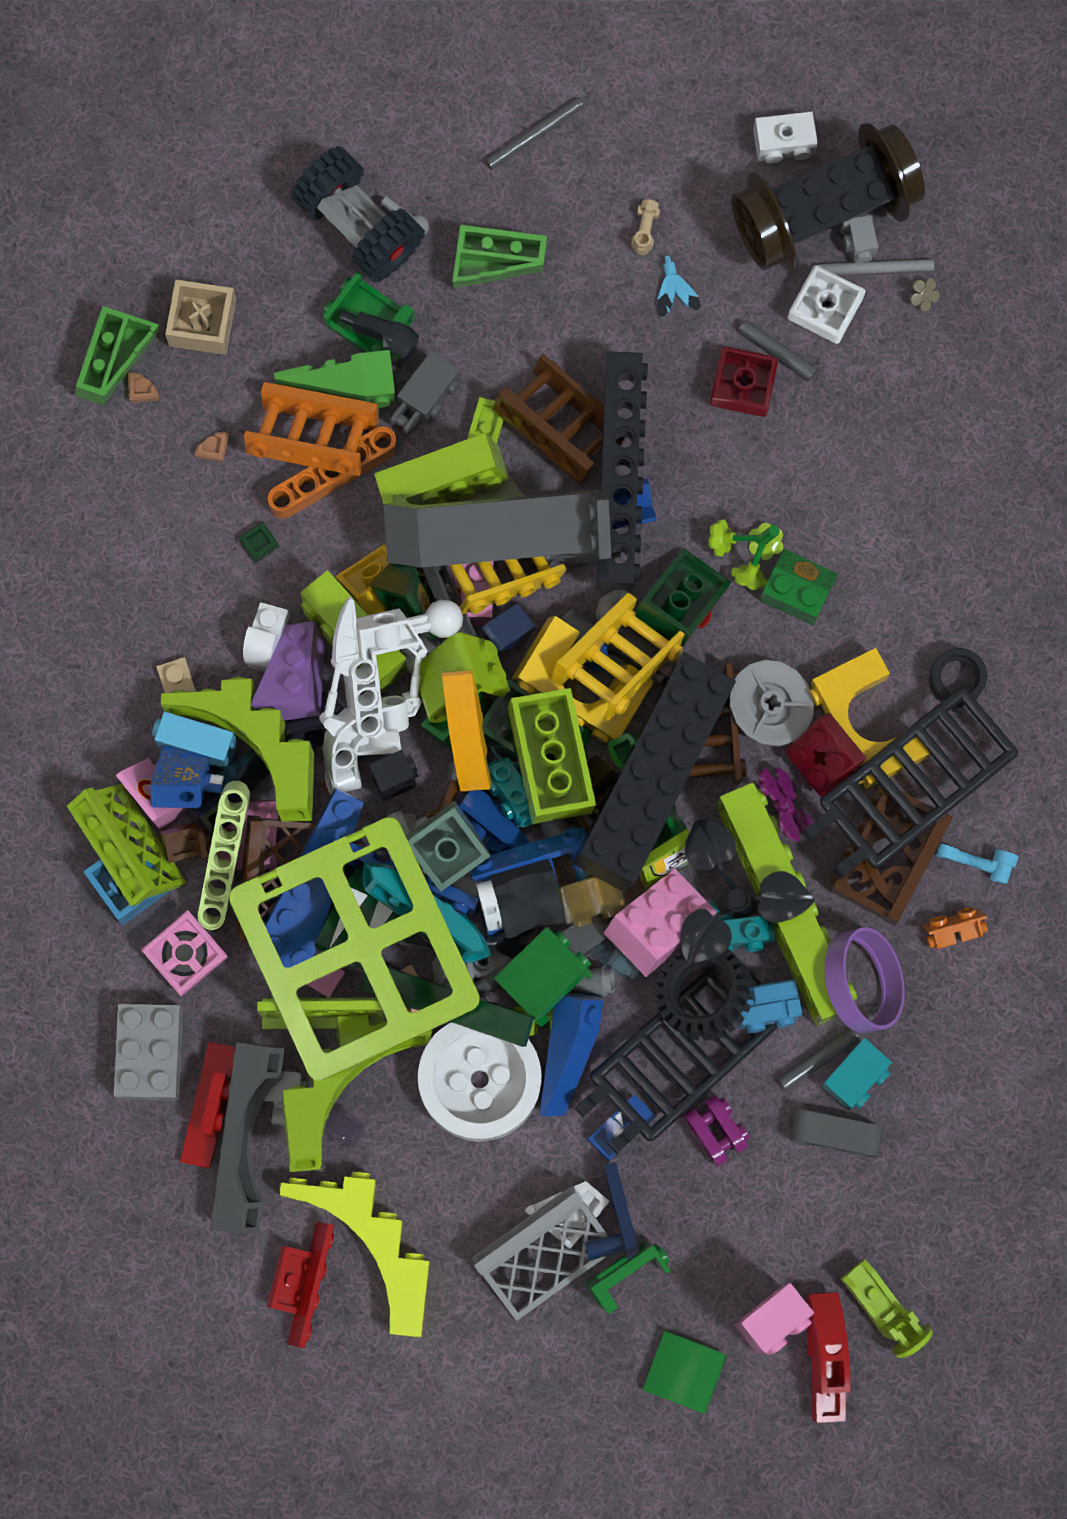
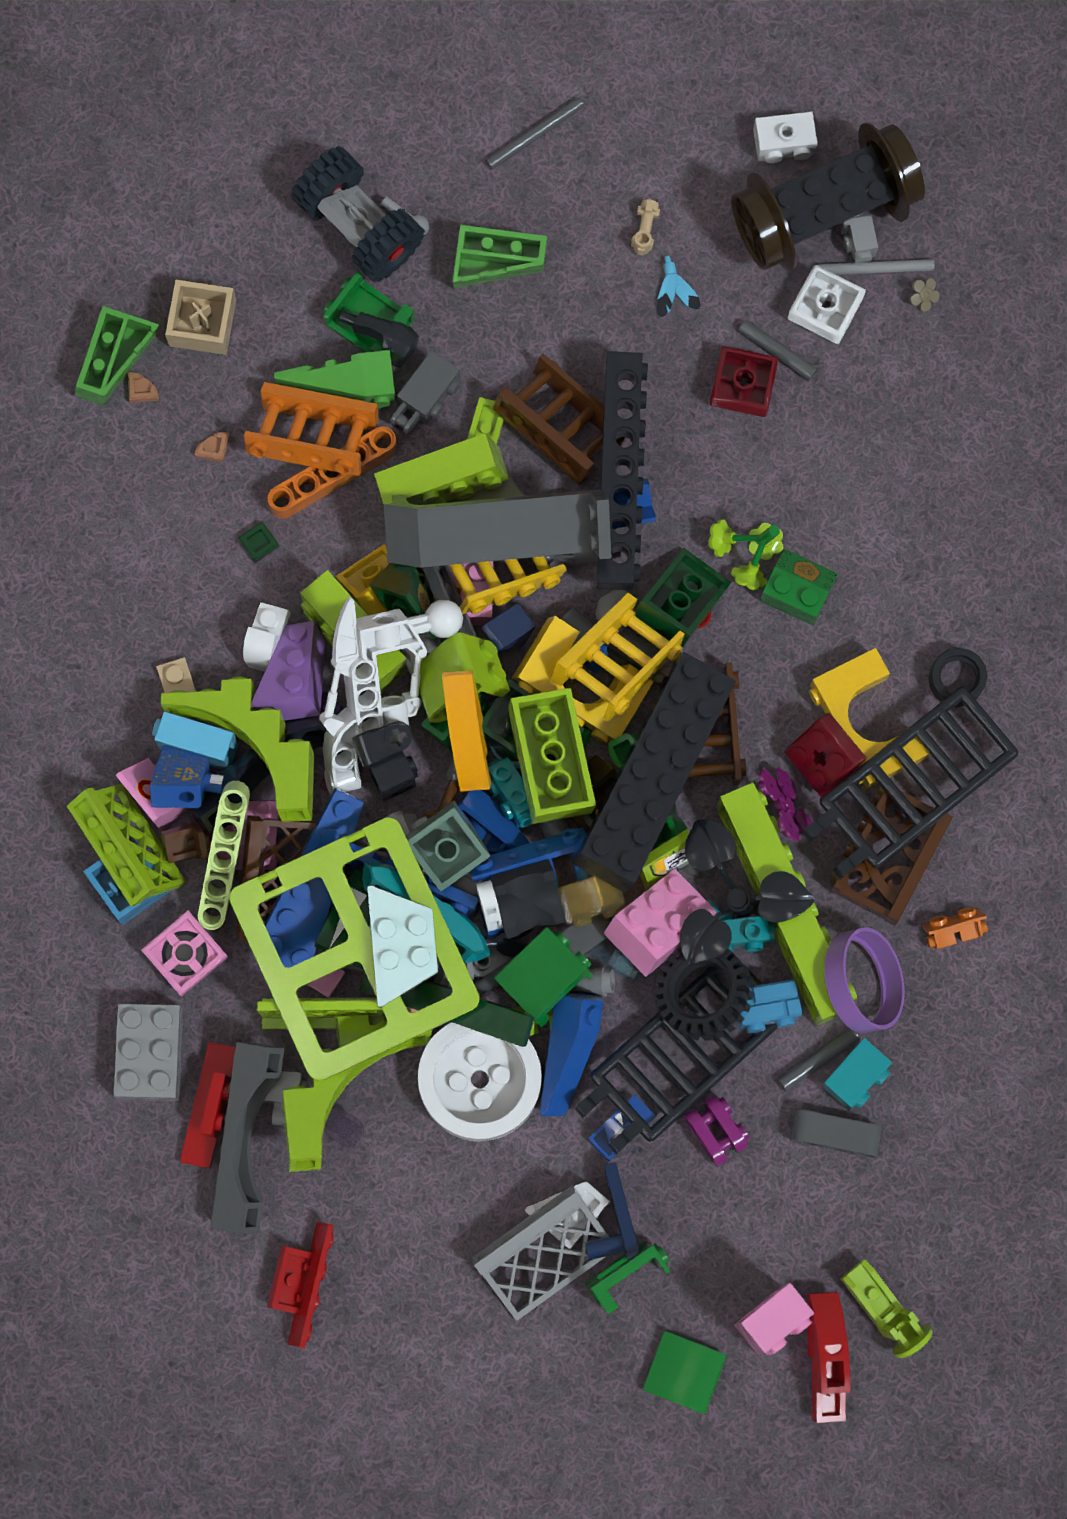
neon yellow arch [280,1172,430,1337] -> none
light grey piece [729,660,814,747] -> none
medium azure brick [935,843,1019,885] -> none
none -> black piece [352,721,412,767]
none -> light aqua wing [367,886,438,1007]

